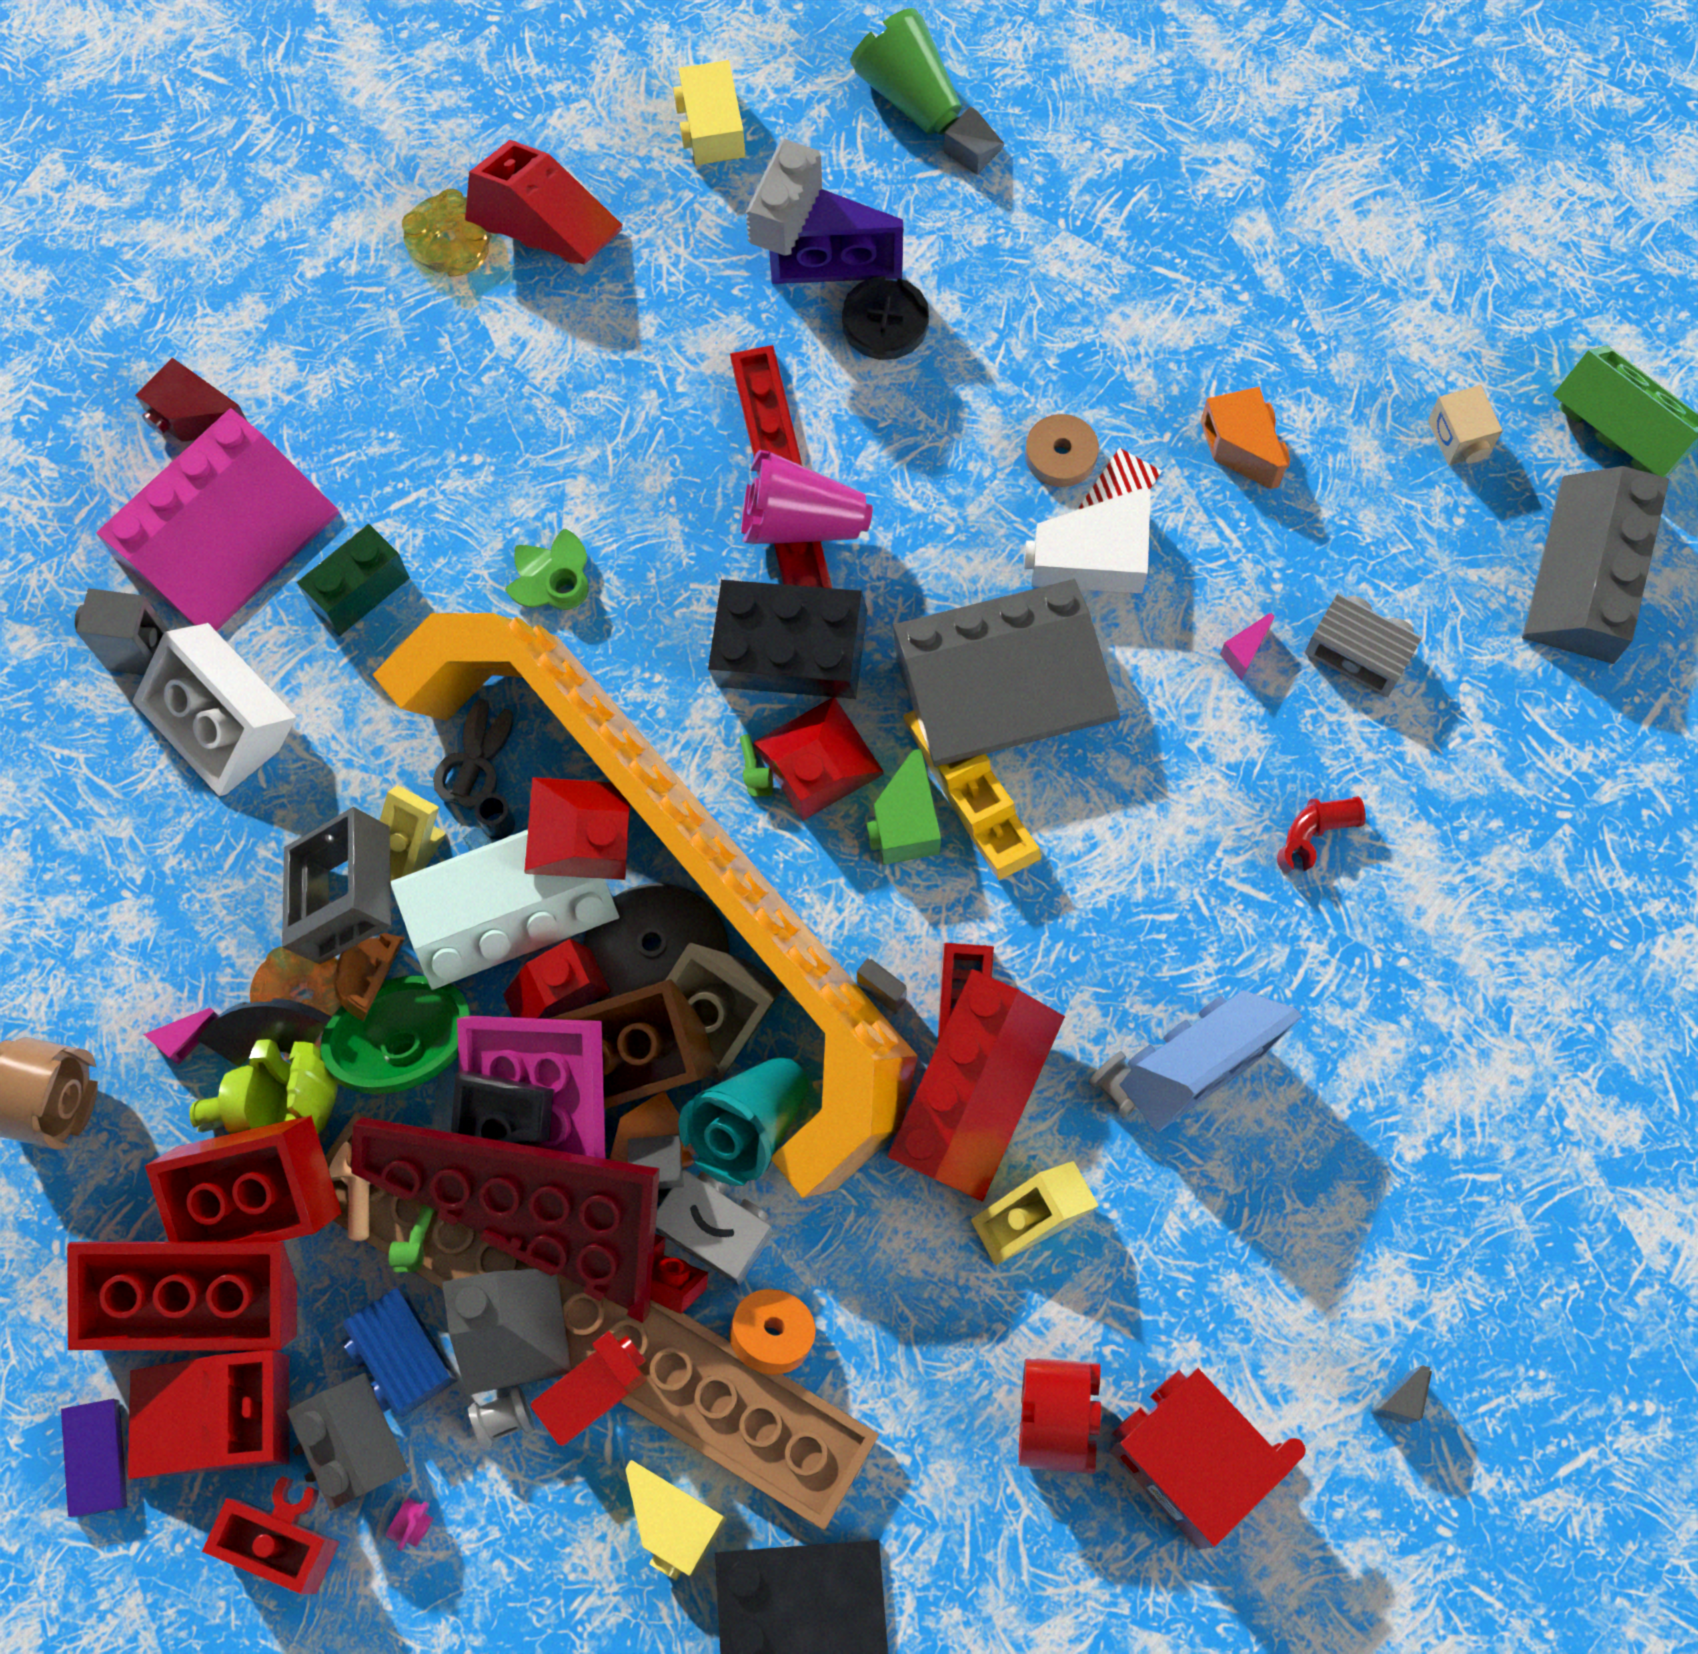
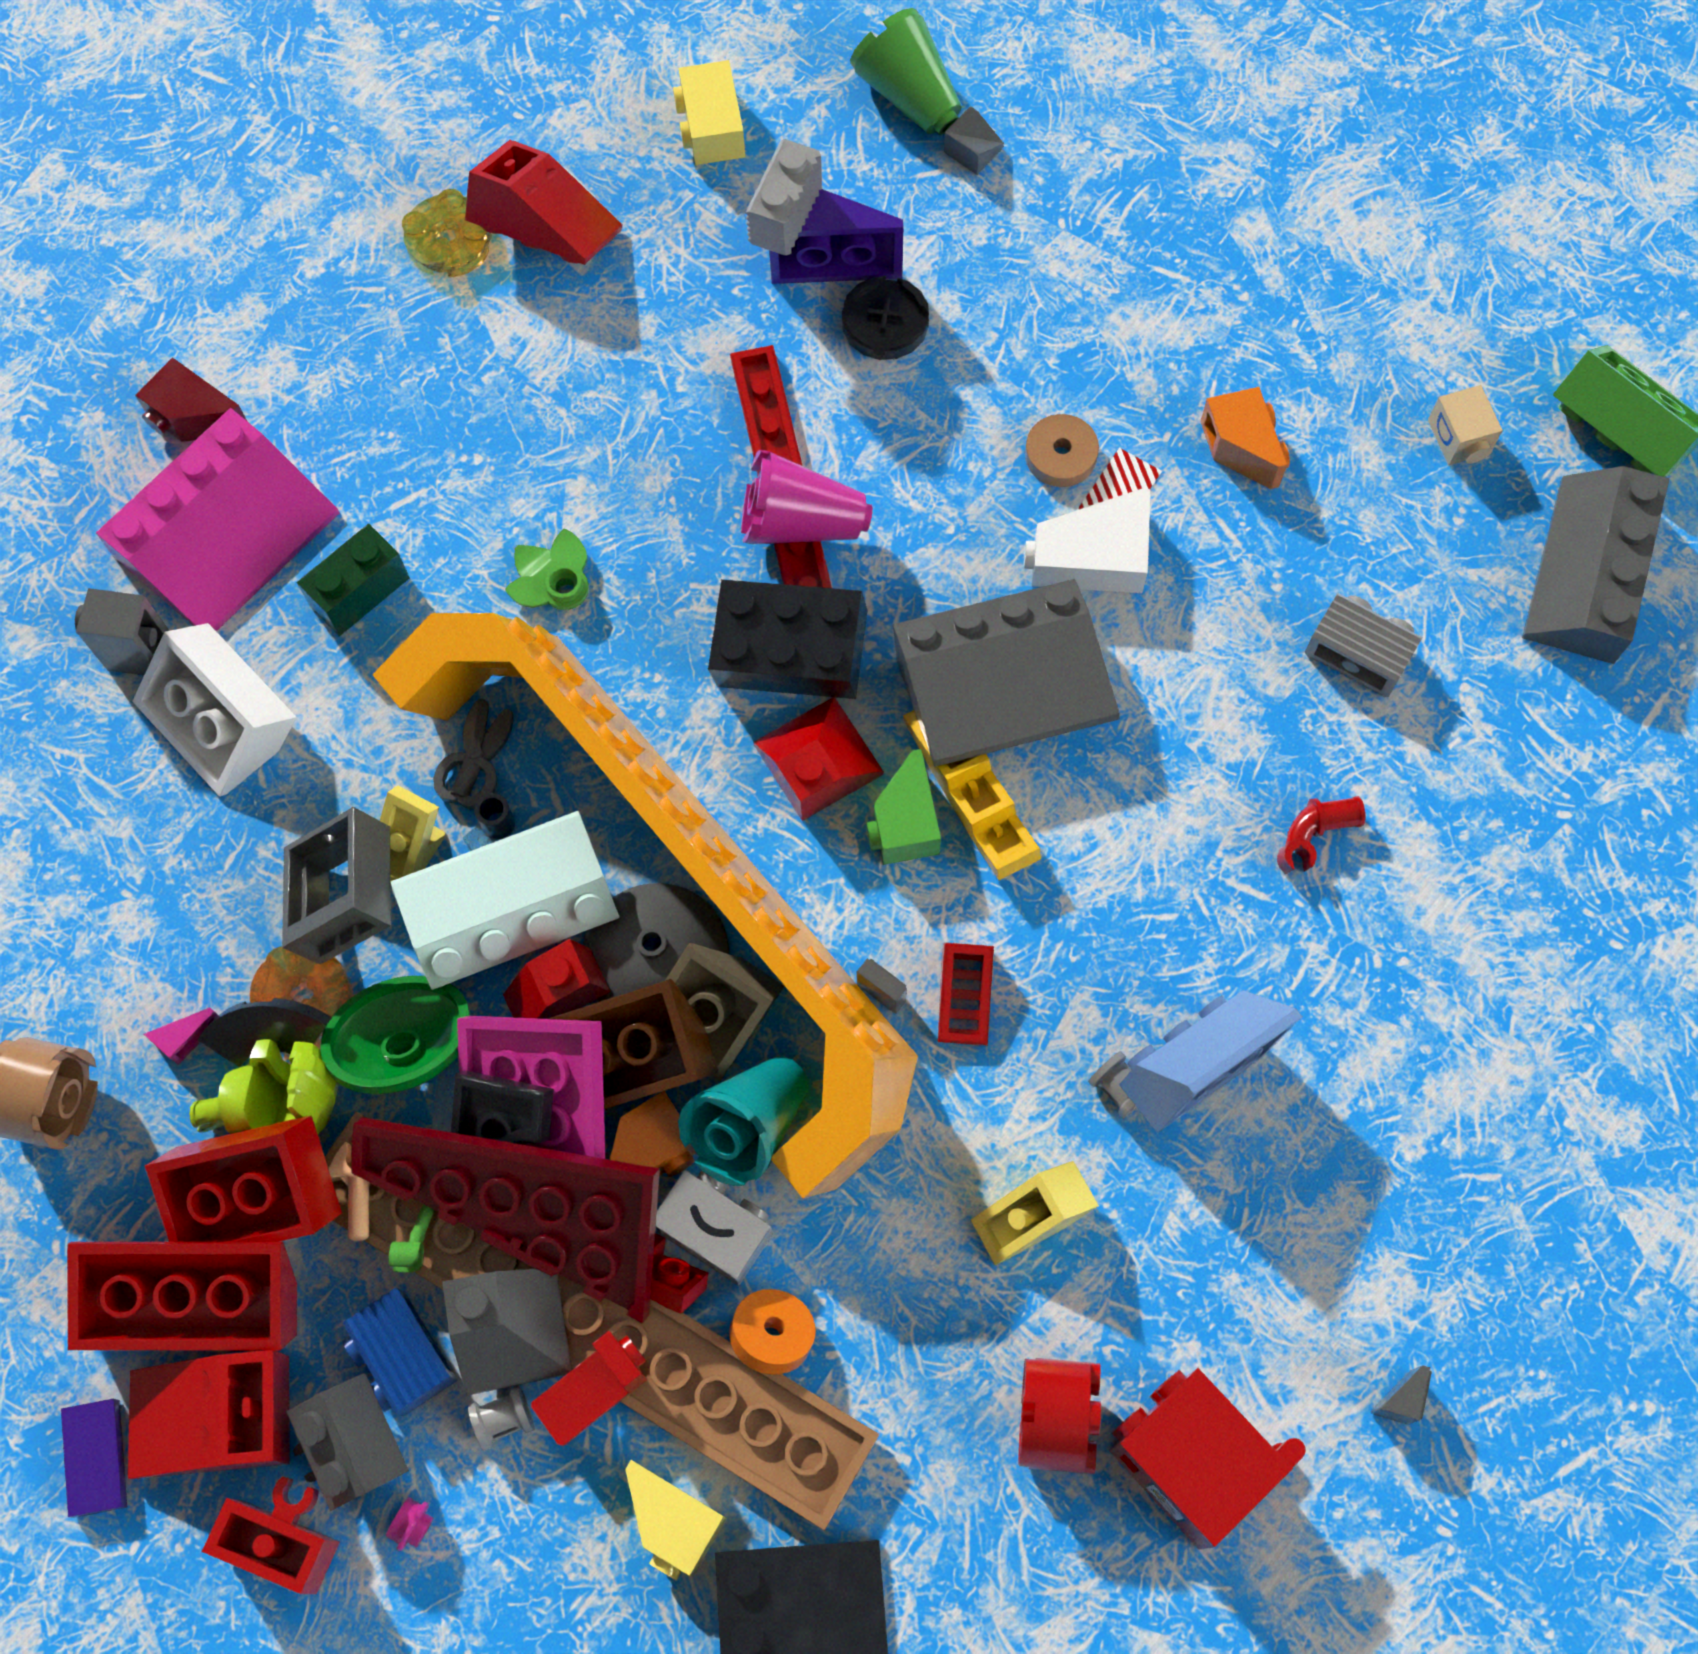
dark orange tile [333,933,405,1022] -> none
red slope [524,777,631,880] -> none
dark grey slope [628,1134,684,1189] -> none
bright green hand [740,734,774,796] -> none
red slope [887,969,1065,1202] -> none
dark pink piece [1220,613,1275,681] -> none

